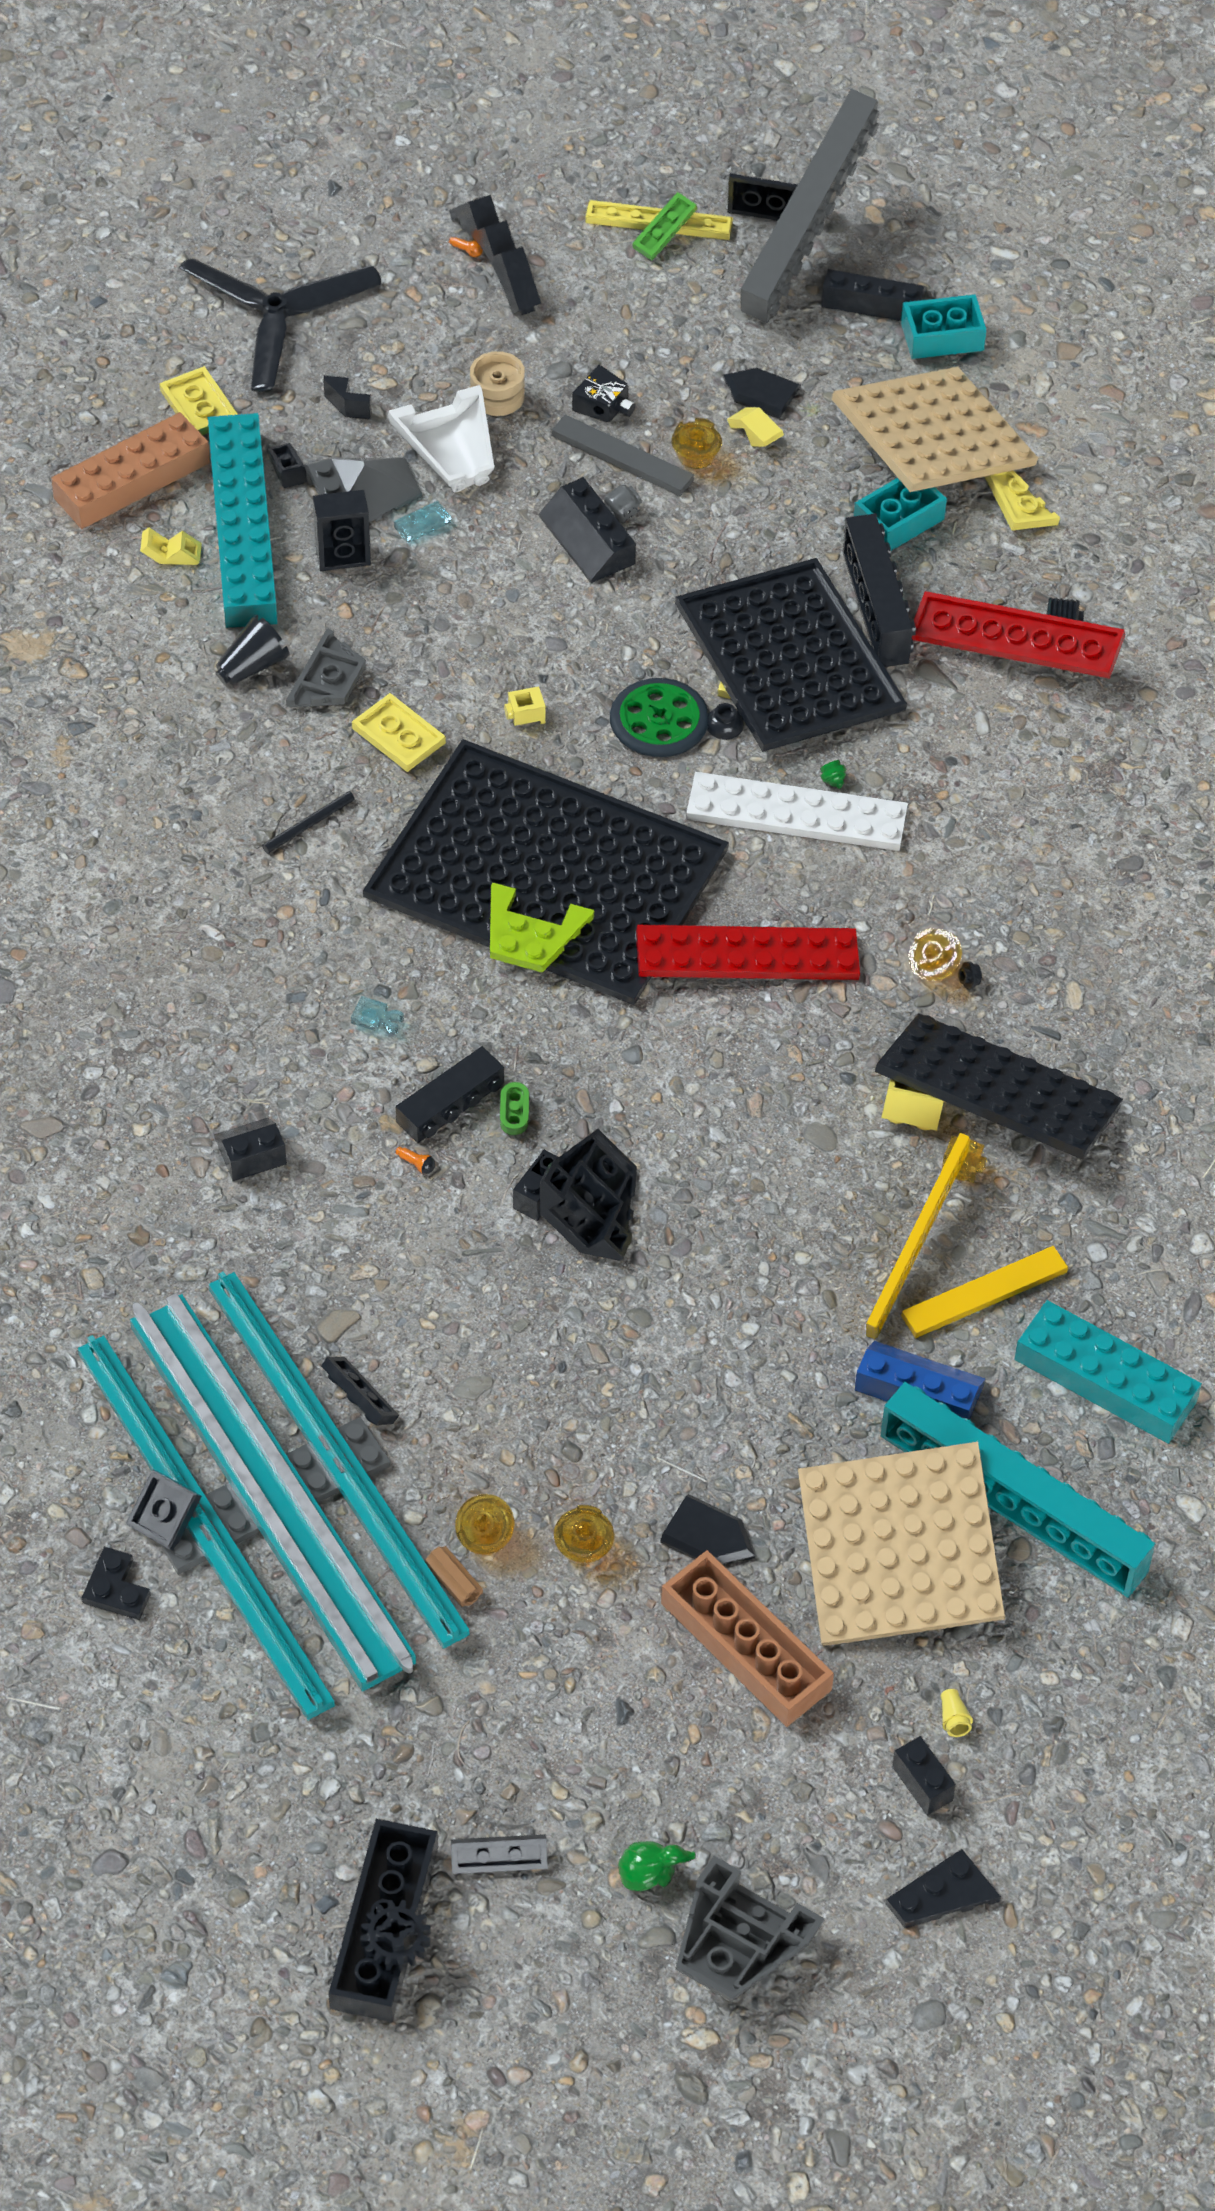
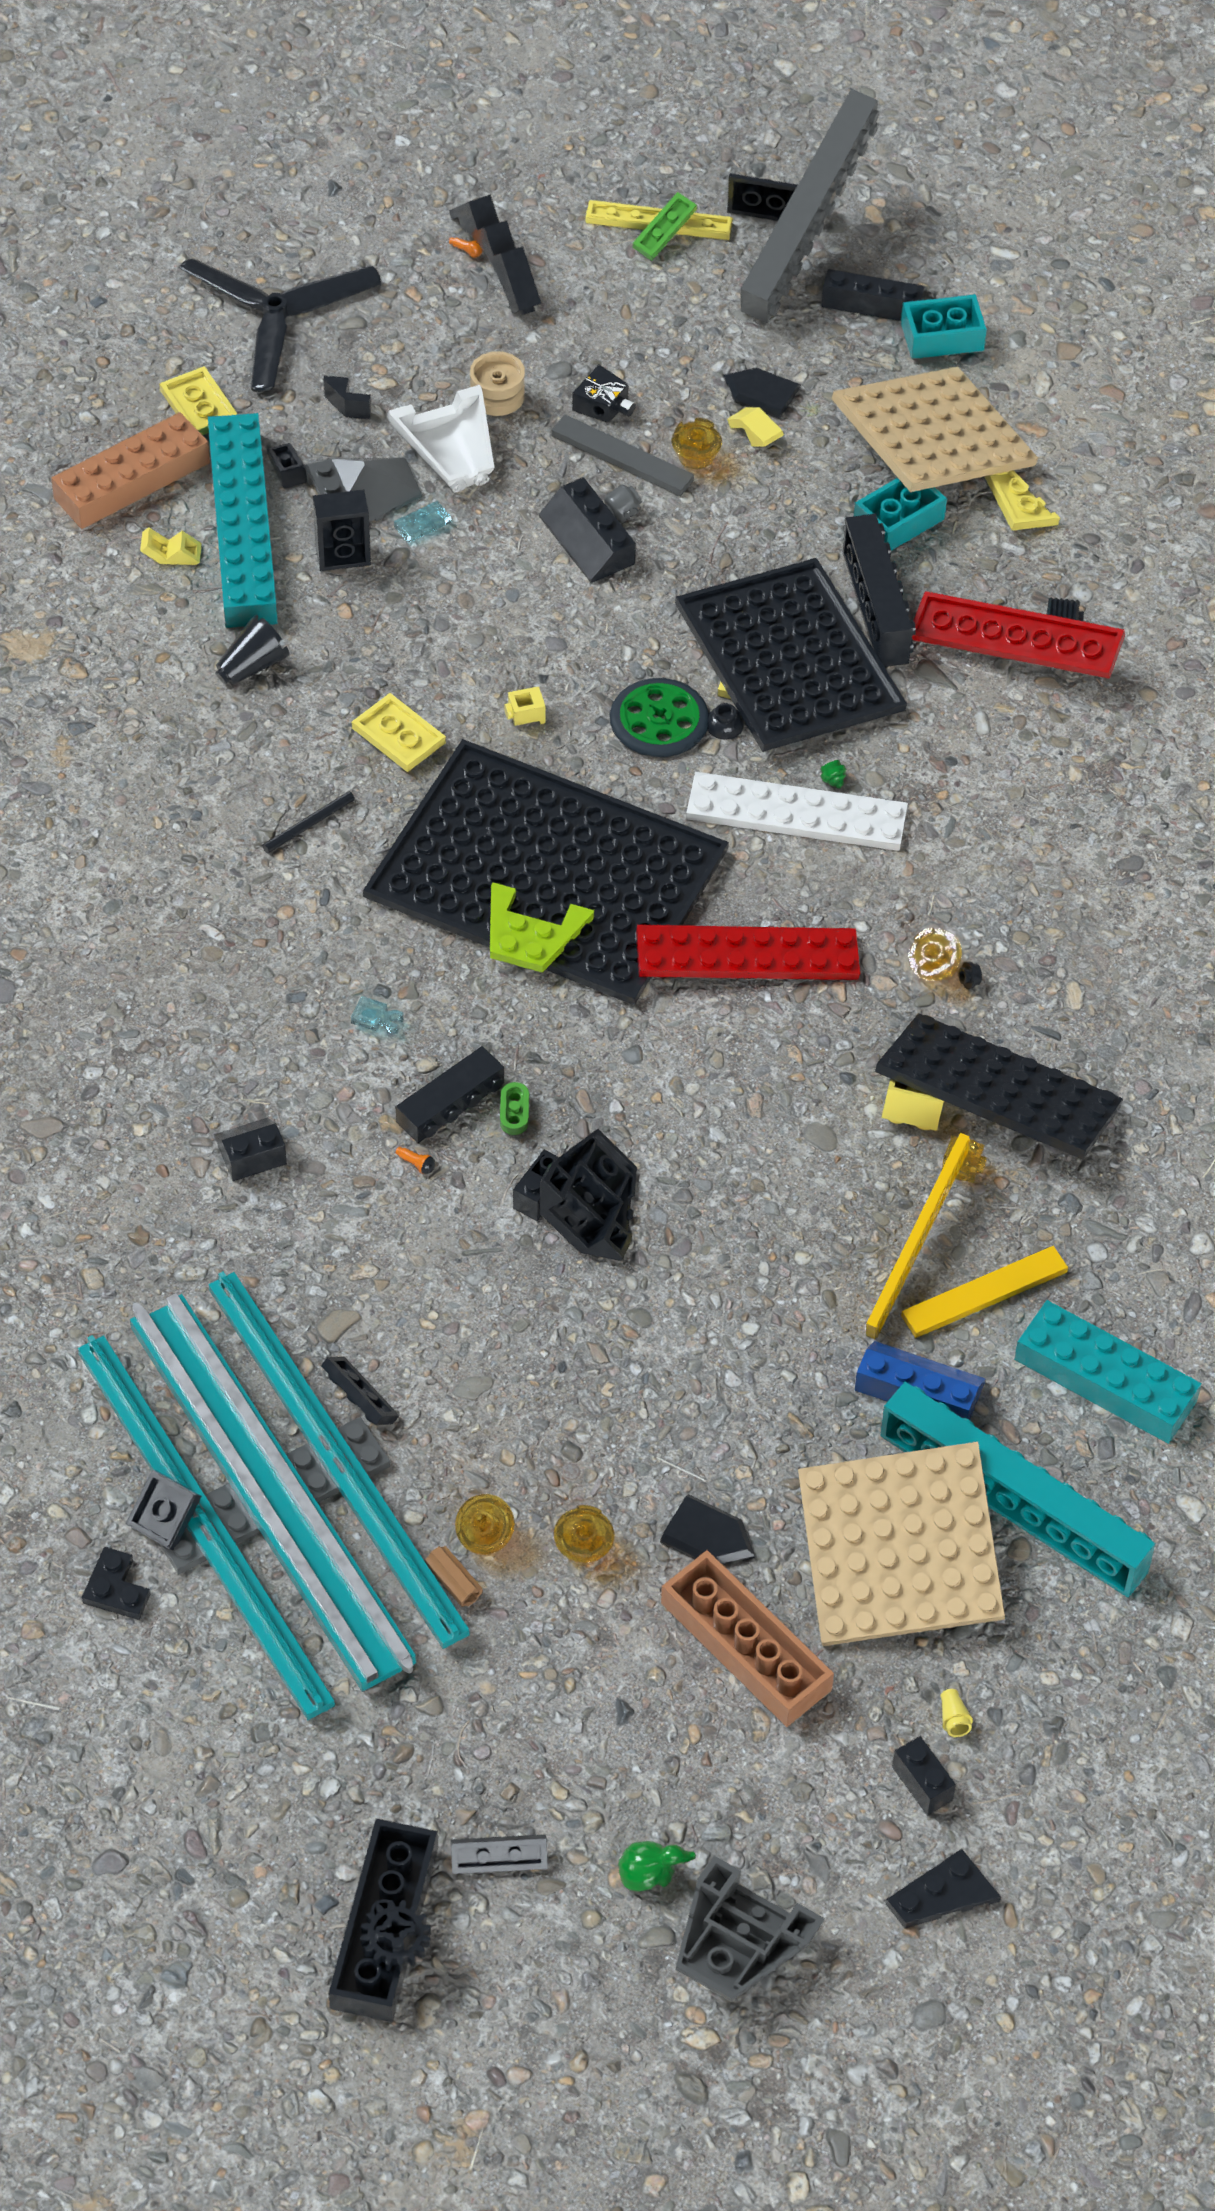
dark grey wing [286,628,366,708] -> none

